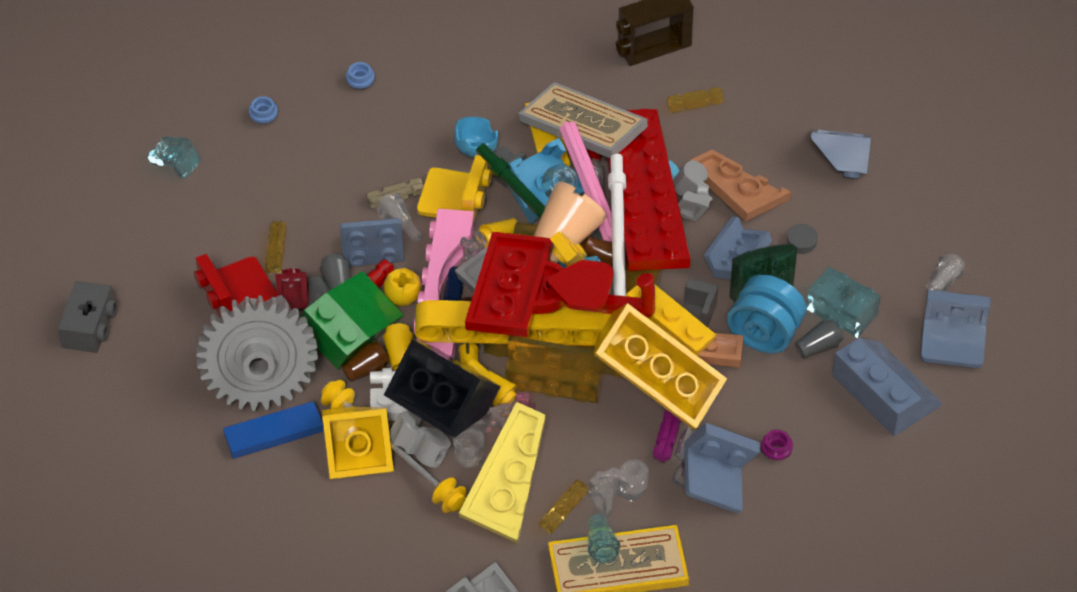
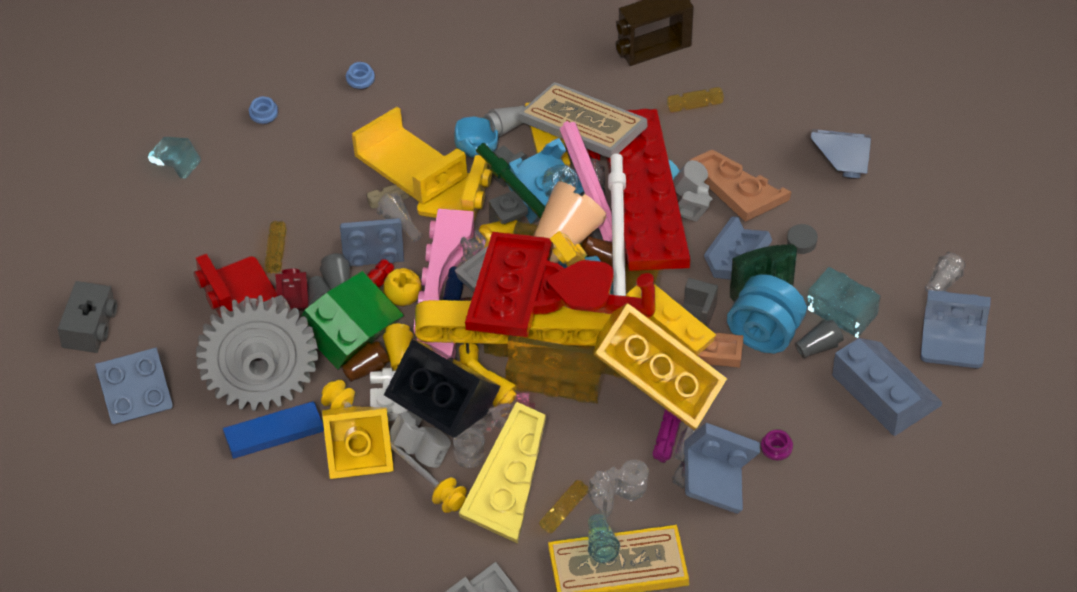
none -> sand blue bracket [95,347,173,424]
none -> yellow panel [352,107,468,204]
none -> light grey cone [483,105,525,137]
none -> dark grey bracket [488,191,528,224]

